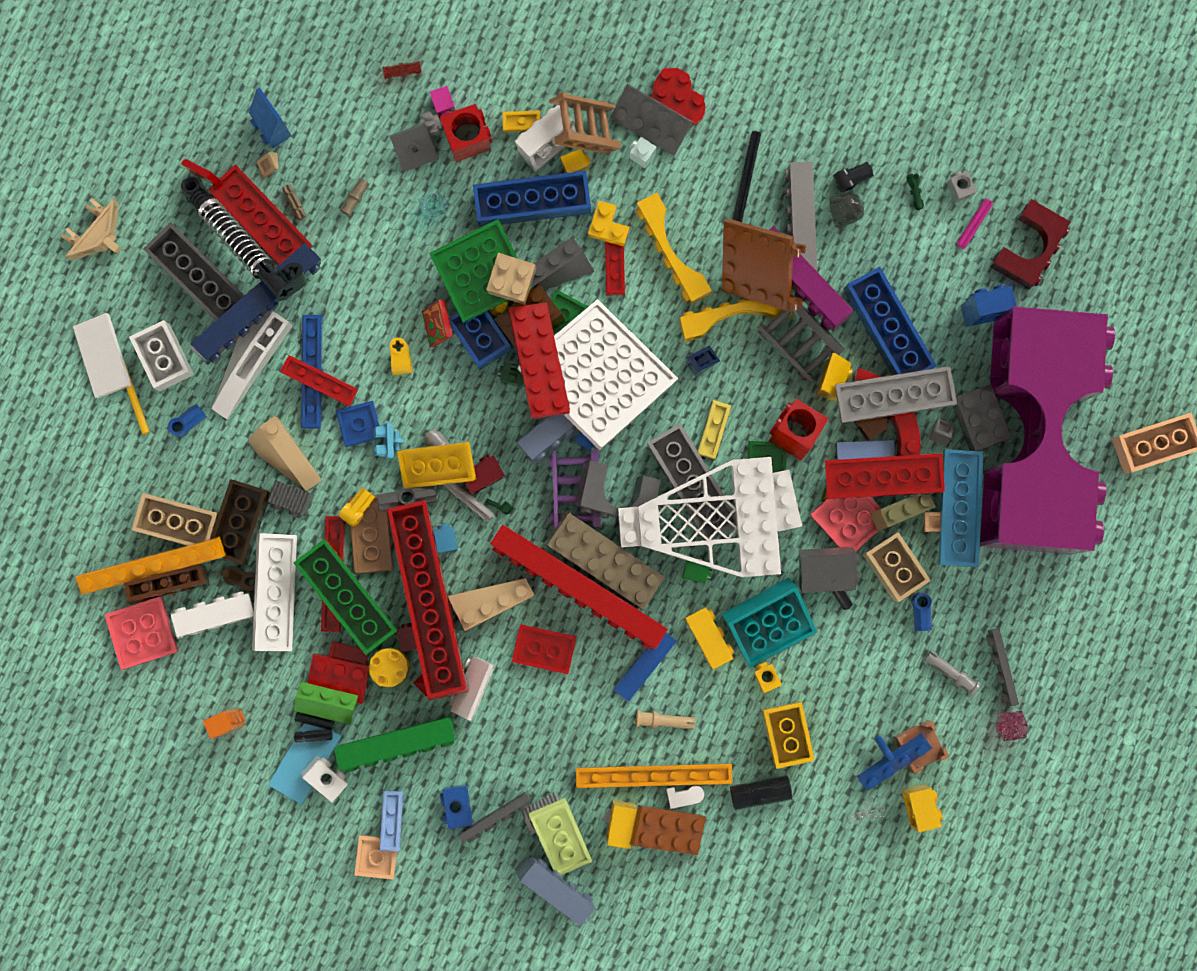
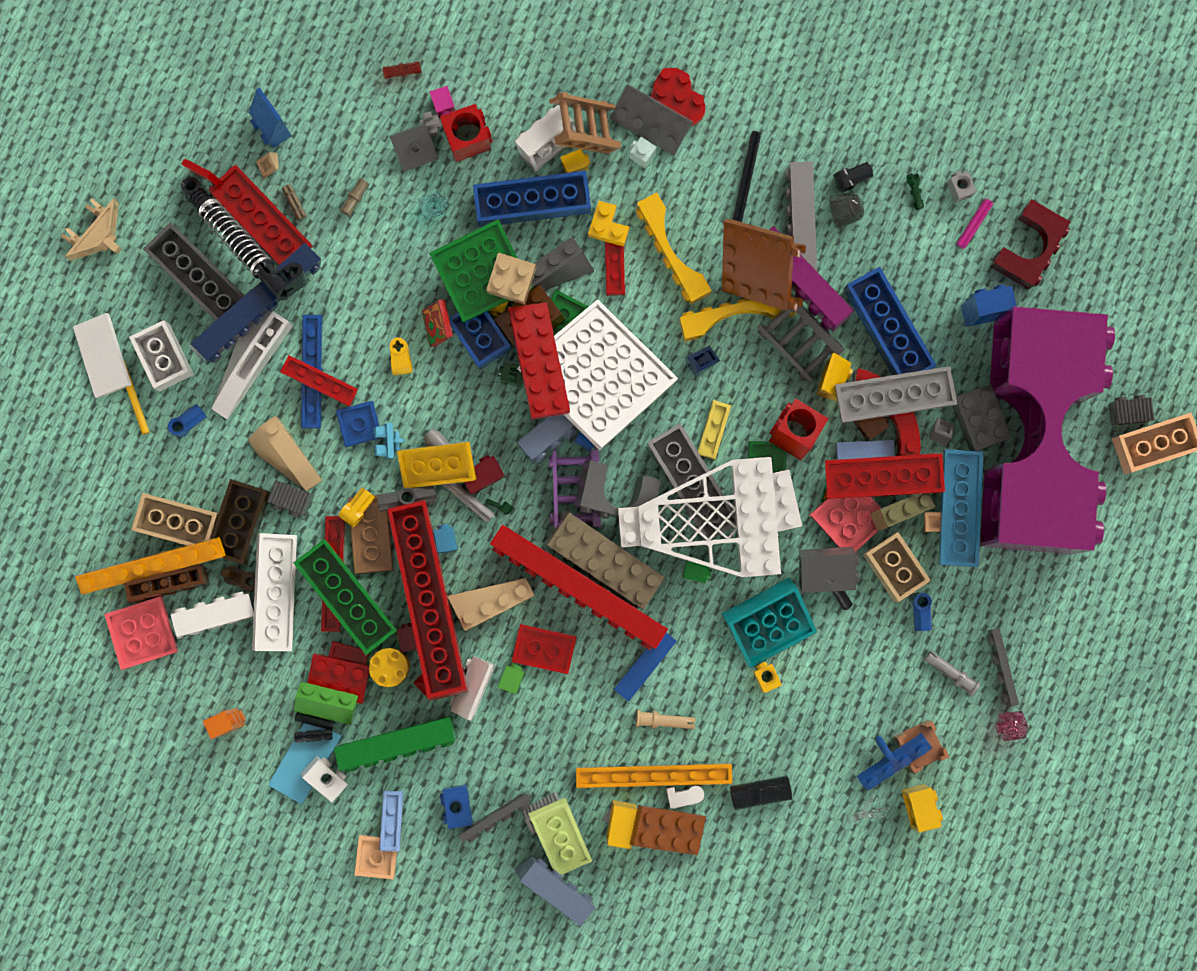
yellow plate [503,111,541,132] -> none
yellow brick [685,607,734,670] -> none
yellow brick [761,701,815,769] -> none
none -> bright green brick [498,663,525,694]
none -> dark grey brick [1109,395,1155,426]

